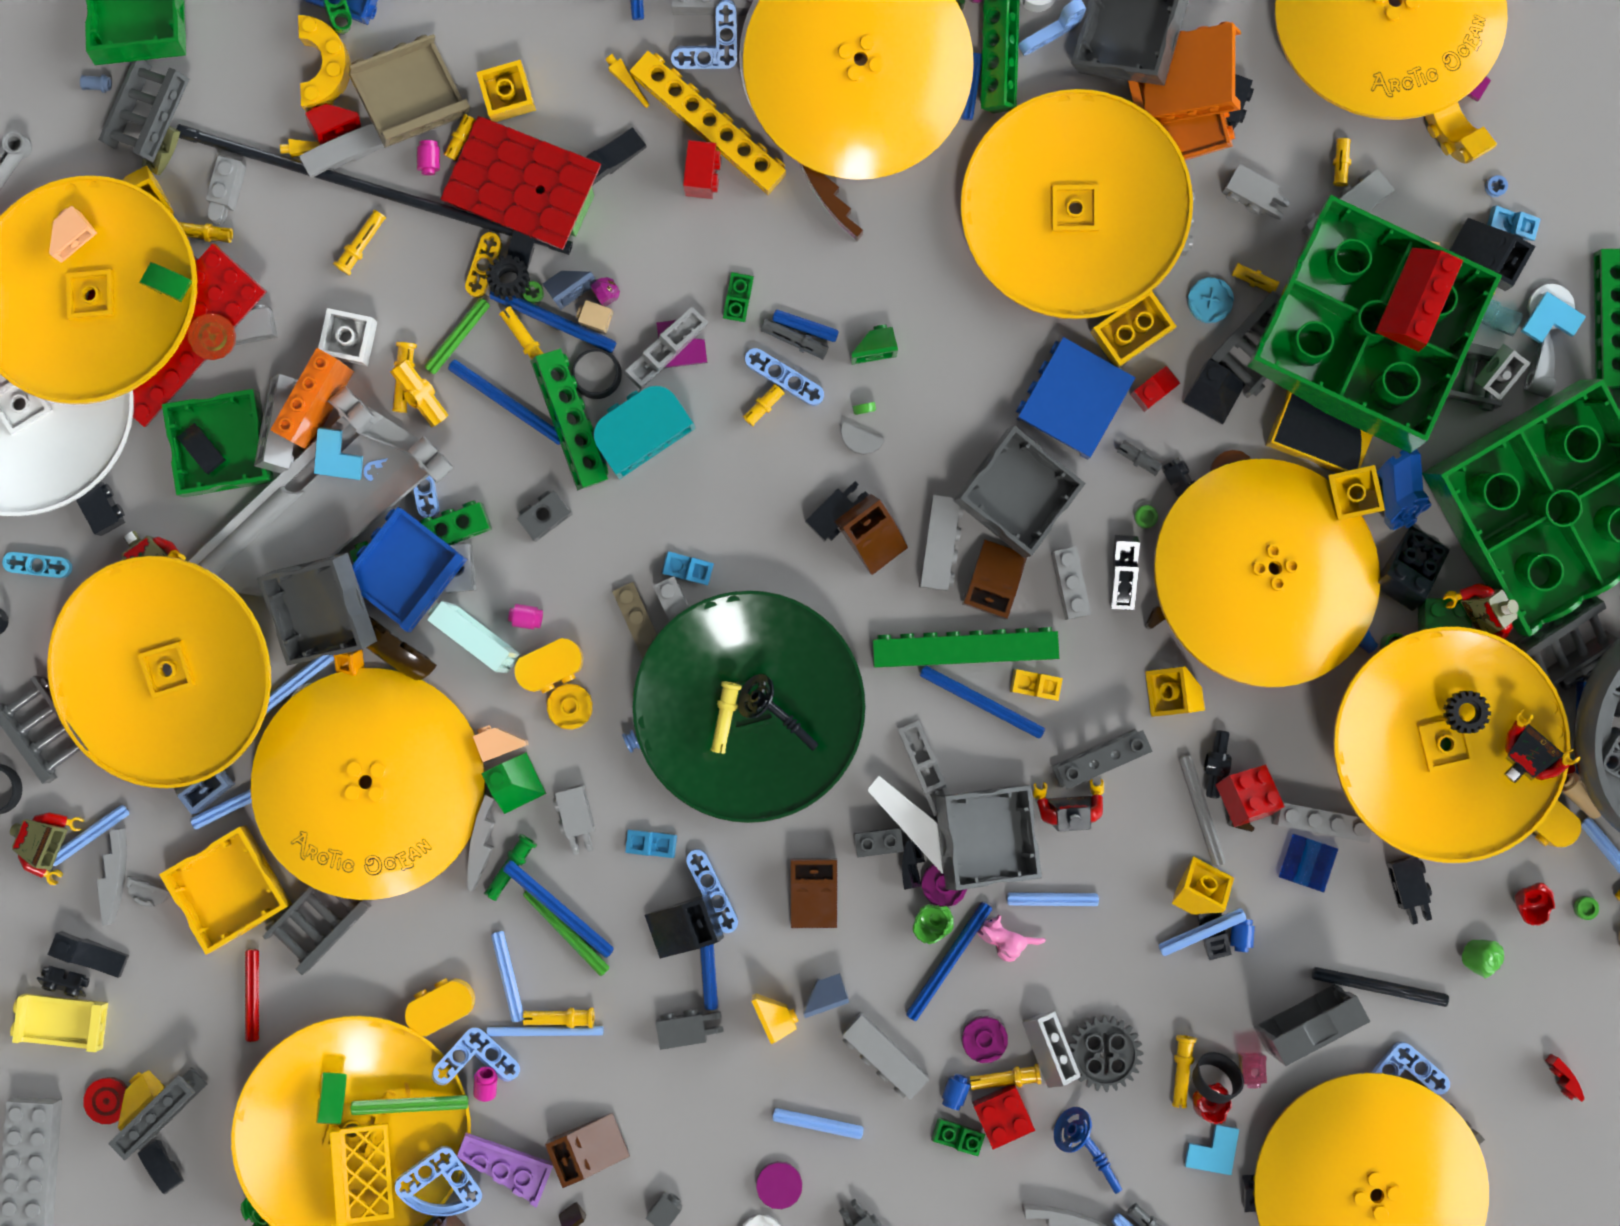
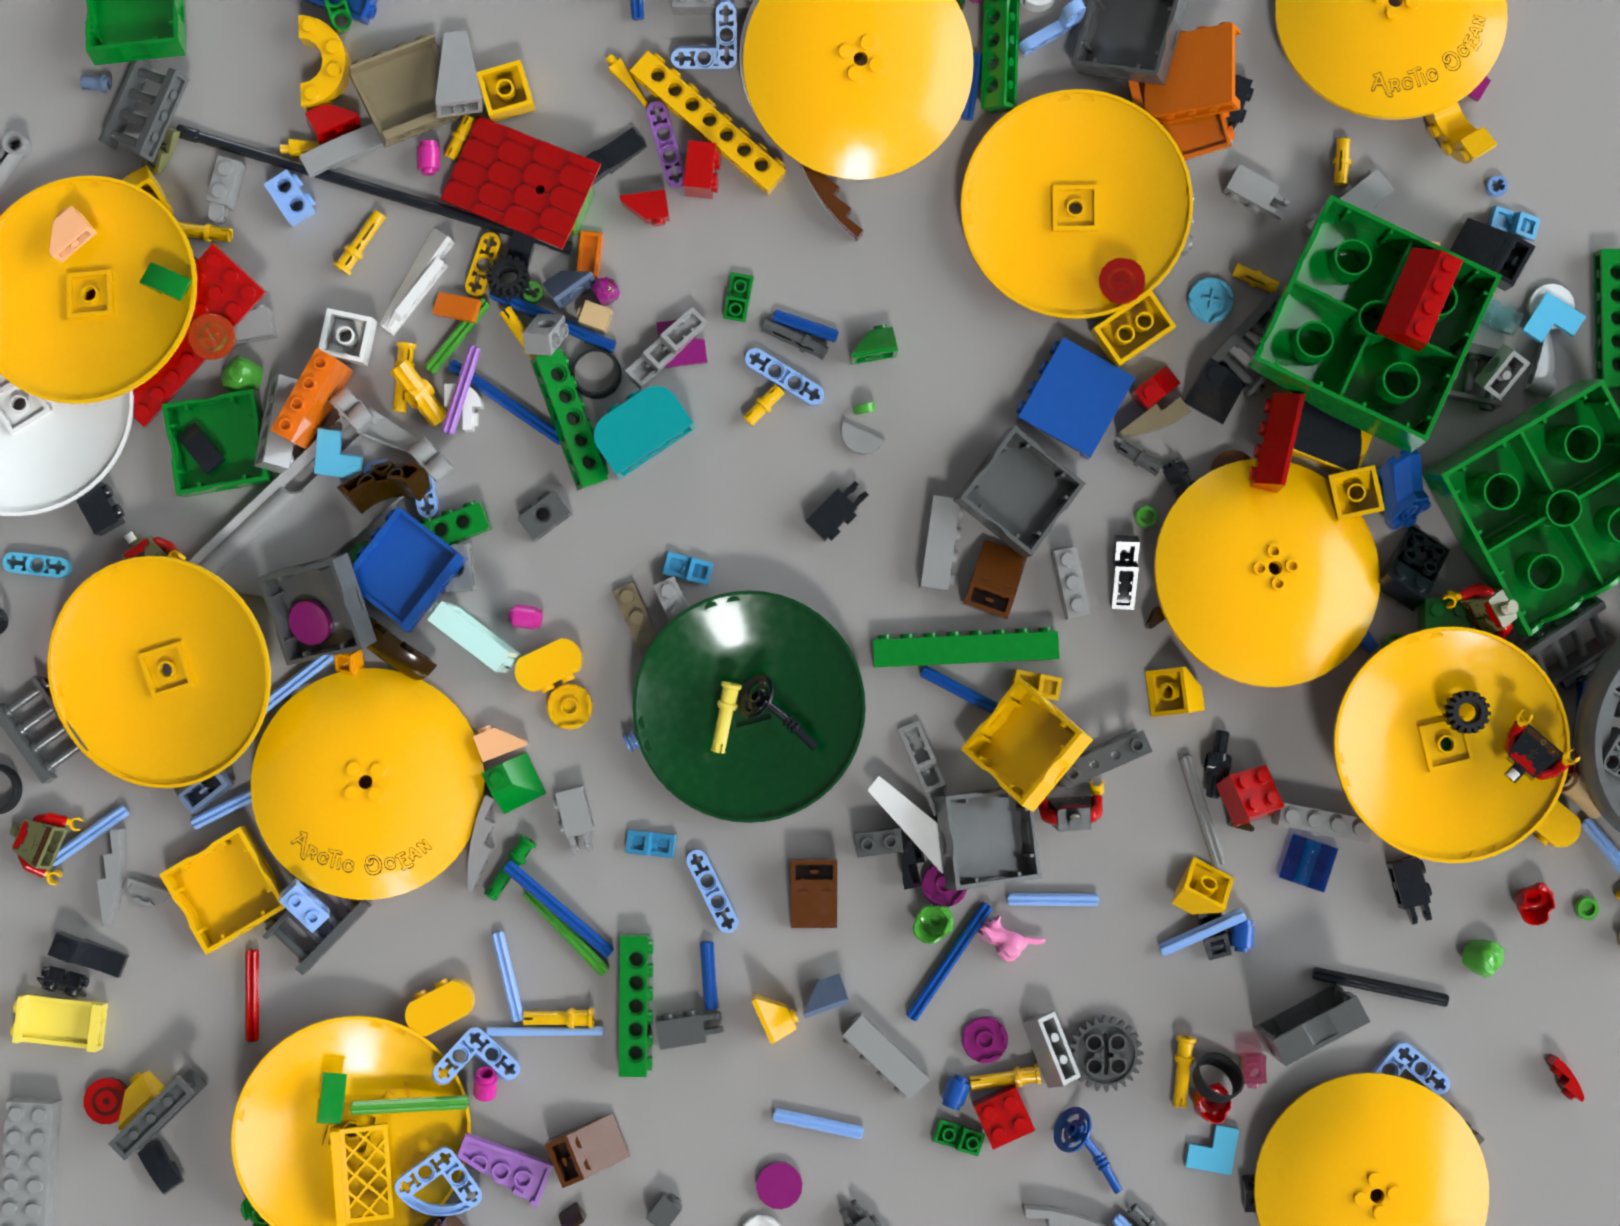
black slope [644,893,724,959] -> none
reddish brown slope [834,494,908,575] -> none
none -> bright green hair [221,355,263,392]
none -> light blue brick [264,169,316,227]
none -> light blue brick [279,877,330,933]
none -> magenta tile [289,599,333,646]
none -> dark brown brick [337,461,429,514]
none -> white wedge [380,228,455,336]
none -> orange tile [432,292,482,323]
none -> light grey slope [435,30,483,118]
none -> medium lavender axle [442,345,481,435]
none -> white brick [444,384,484,432]
none -> light grey brick [522,313,569,356]
none -> orange tile [576,230,604,279]
none -> red slope [619,189,670,227]
none -> green brick [619,934,654,1077]
none -> medium lavender beam [647,101,685,189]
none -> yellow tile [961,677,1093,812]
none -> clear red tile [1099,258,1145,305]
none -> dark tan slope [1117,397,1191,438]
none -> red slope [1248,393,1305,493]

